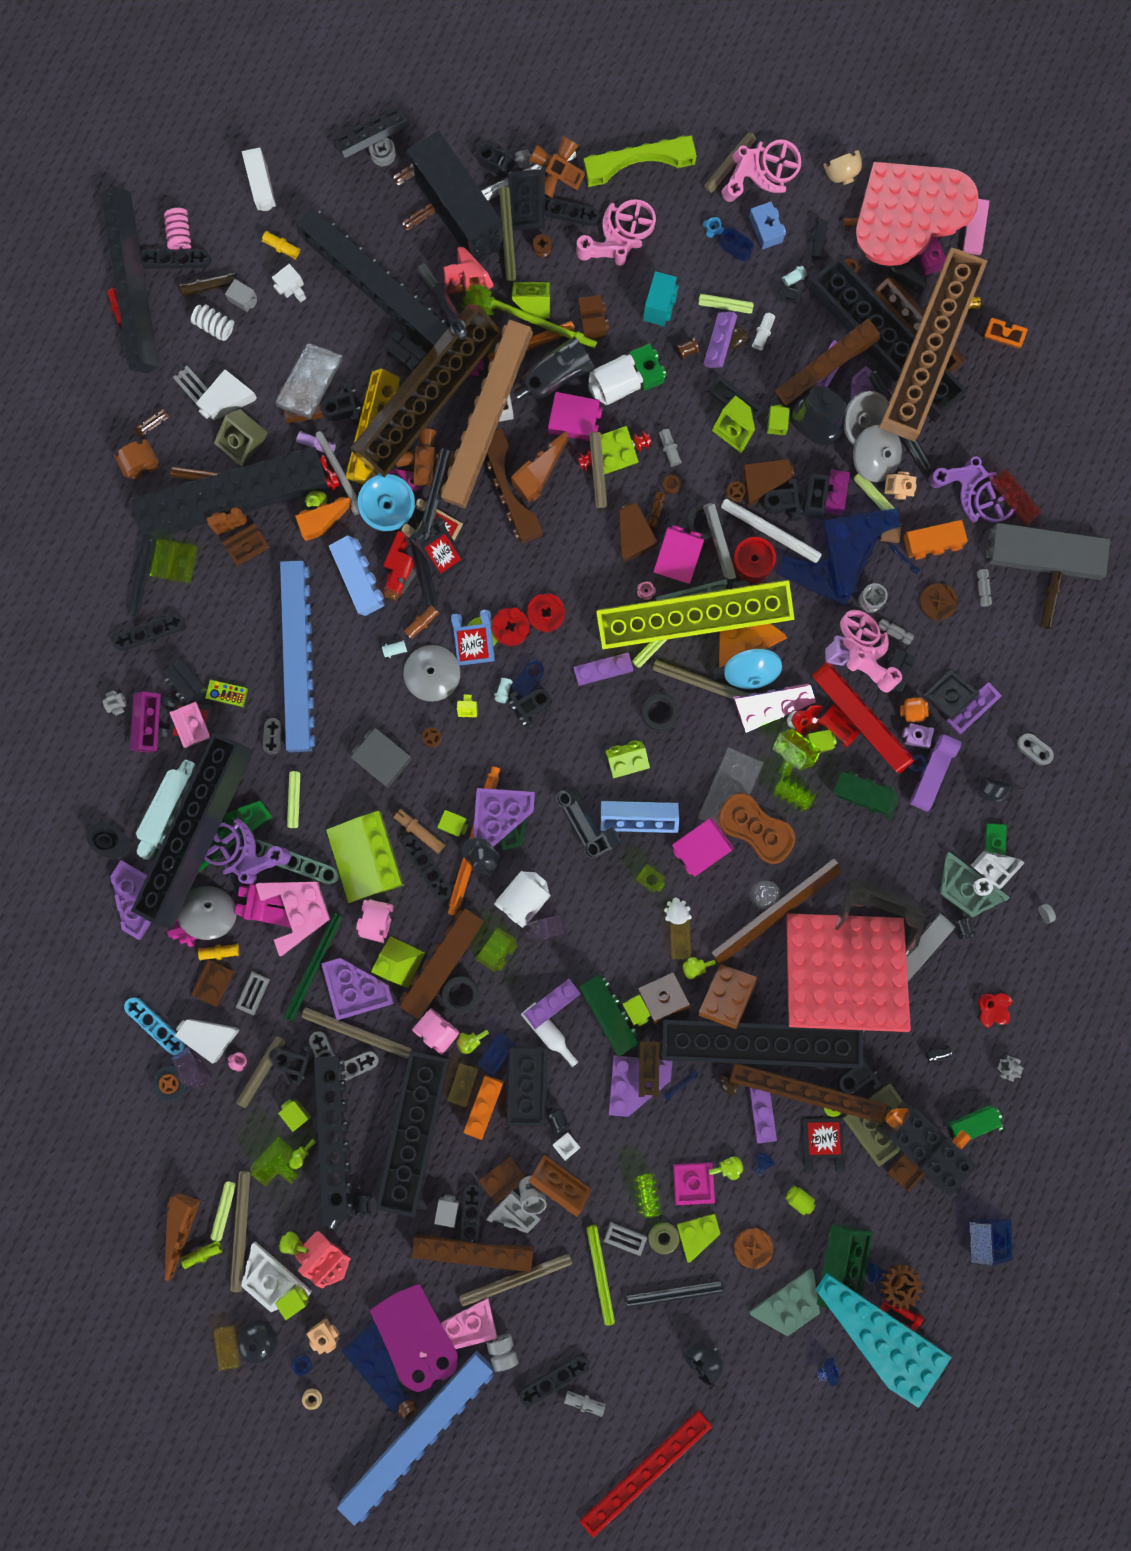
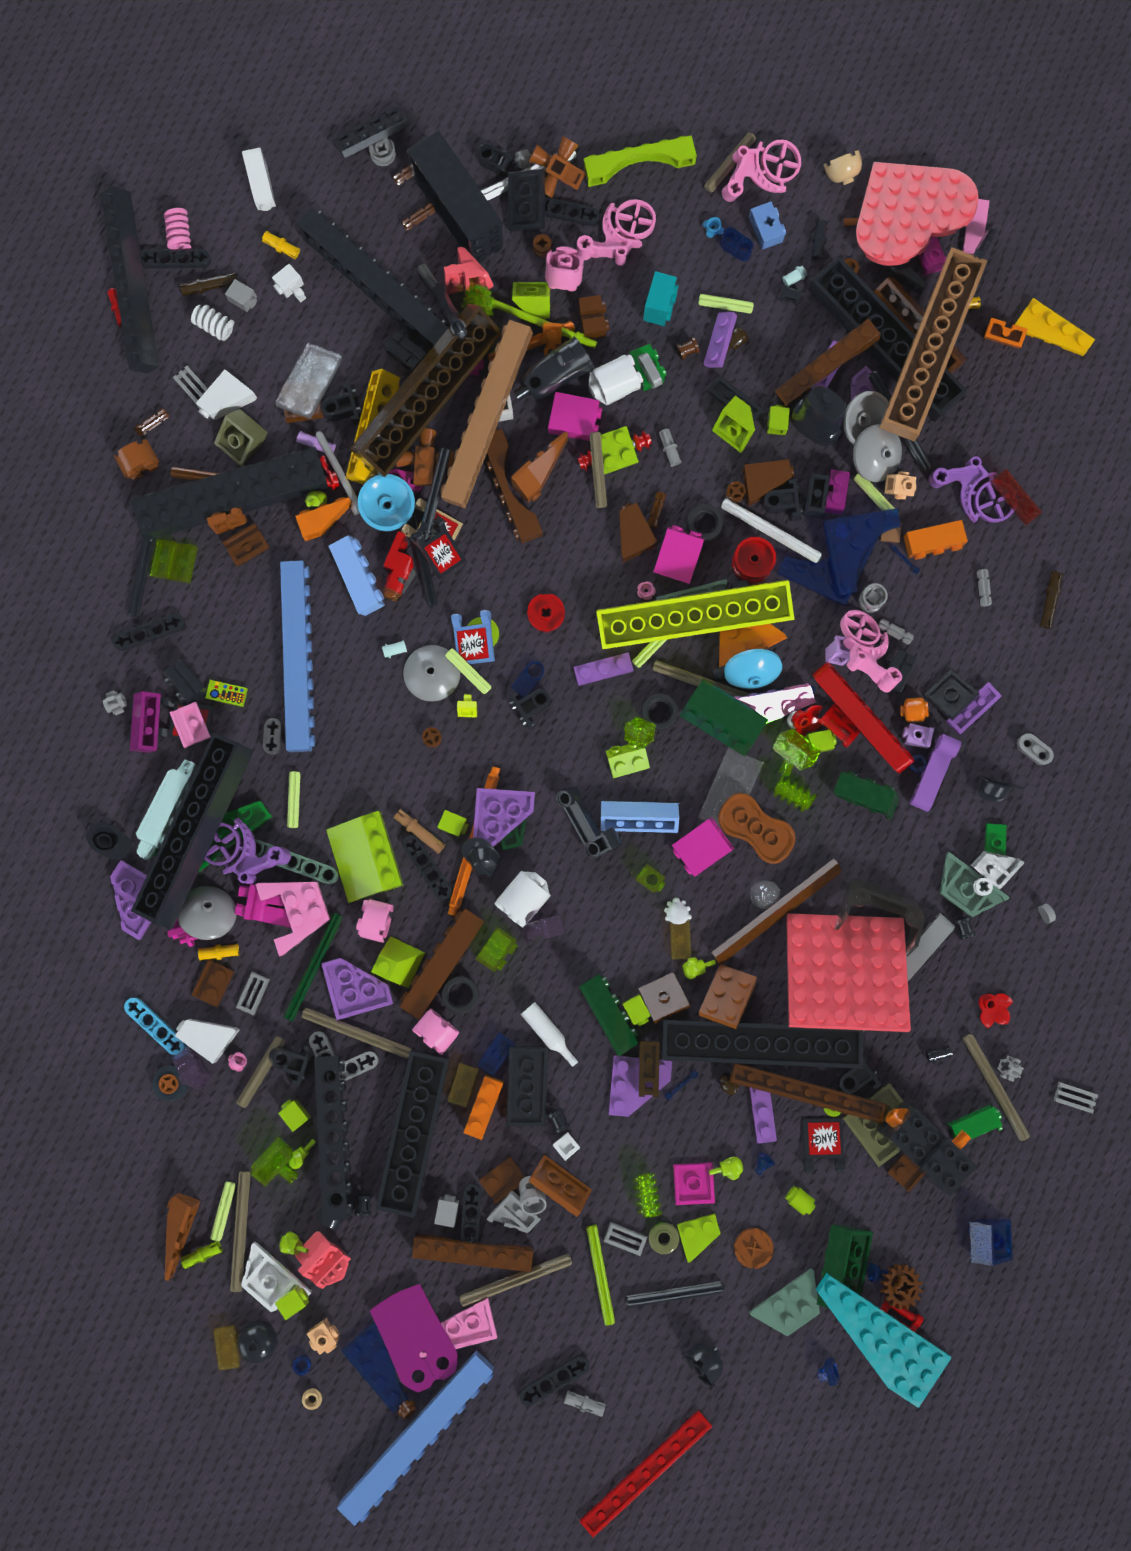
dark grey brick [351,728,412,788] -> none
dark orange pin [404,605,439,639] -> none
lime piece [456,1030,489,1054] -> none
light grey wheel [486,1334,518,1372] -> none
red plate [491,608,529,647] -> none
light aqua pin [494,678,513,703] -> none
olive axle [499,187,516,282] -> none
medium lavender plate [523,979,580,1029] -> none
reddish brown tile [662,475,681,494] -> none
light grey tile [704,503,736,579] -> none
white axle [752,313,775,351] -> none
reddish brown tile [919,583,958,621] -> none
dark grey brick [986,523,1110,580] -> none
none -> yellowish green axle [445,648,491,694]
none -> orange plate [542,322,562,355]
none -> bright pink brick [545,247,584,291]
none -> clear neon green brick [624,717,656,748]
none -> light grey beam [637,353,663,389]
none -> dark green slope [680,678,769,757]
none -> dark tan axle [963,1034,1030,1141]
none -> black axle [973,226,997,260]
none -> yellow wing [1015,298,1095,356]
none -> light grey tile [1053,1082,1098,1114]

